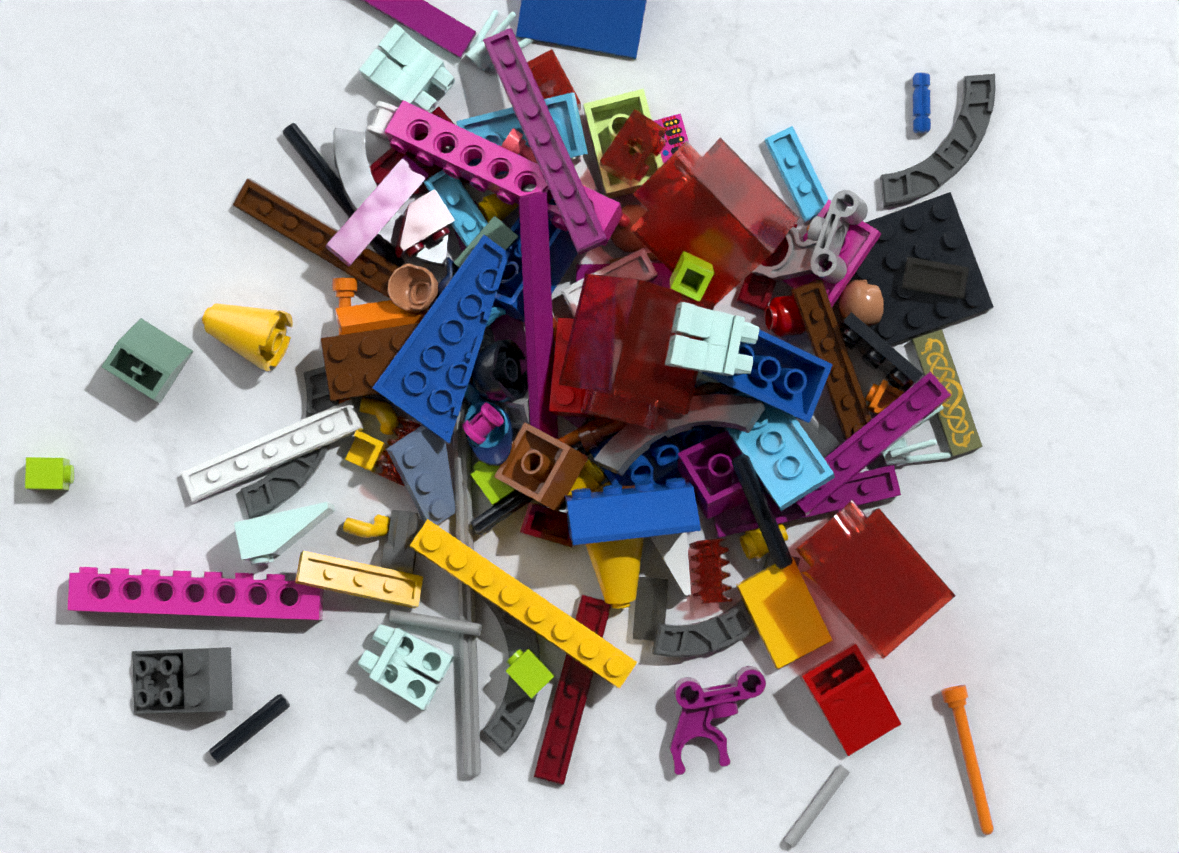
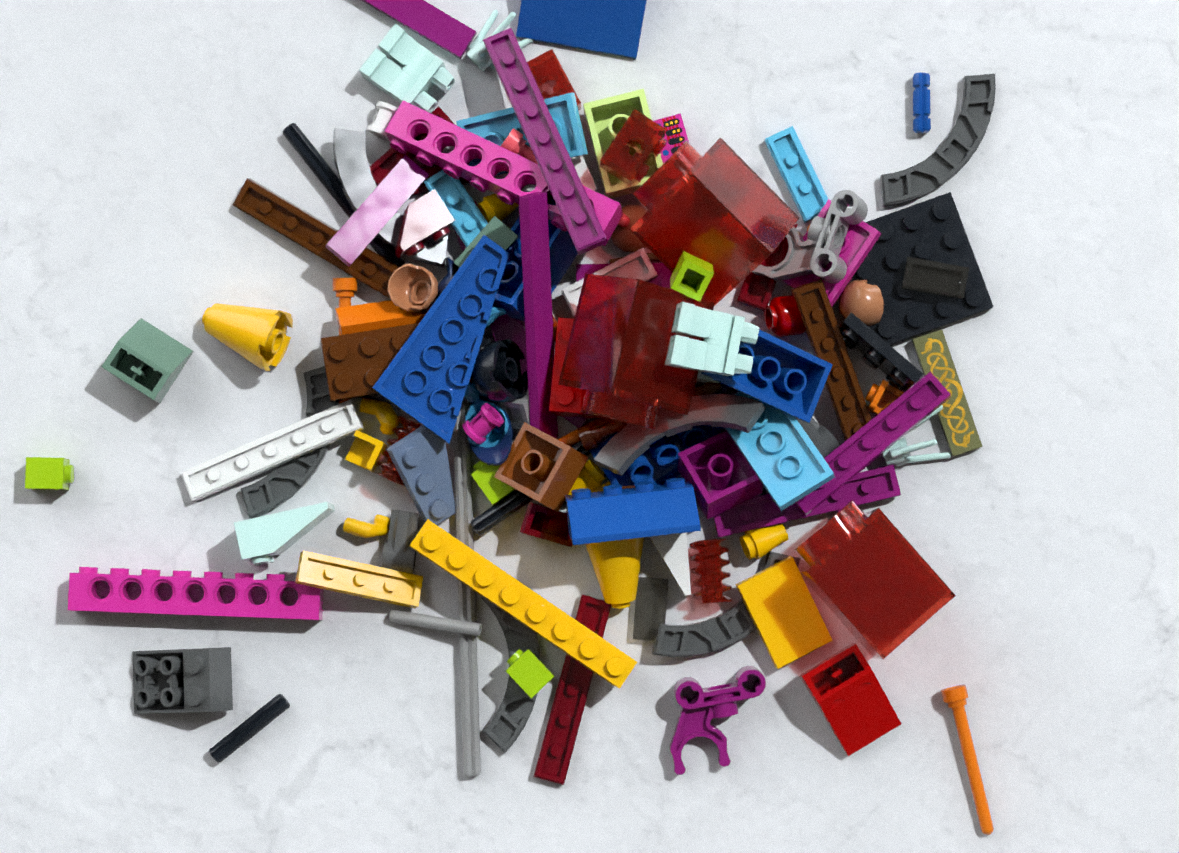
light aqua hips [358,624,455,710] -> none
black axle [732,454,793,569] -> none
light grey piece [784,765,850,848] -> none

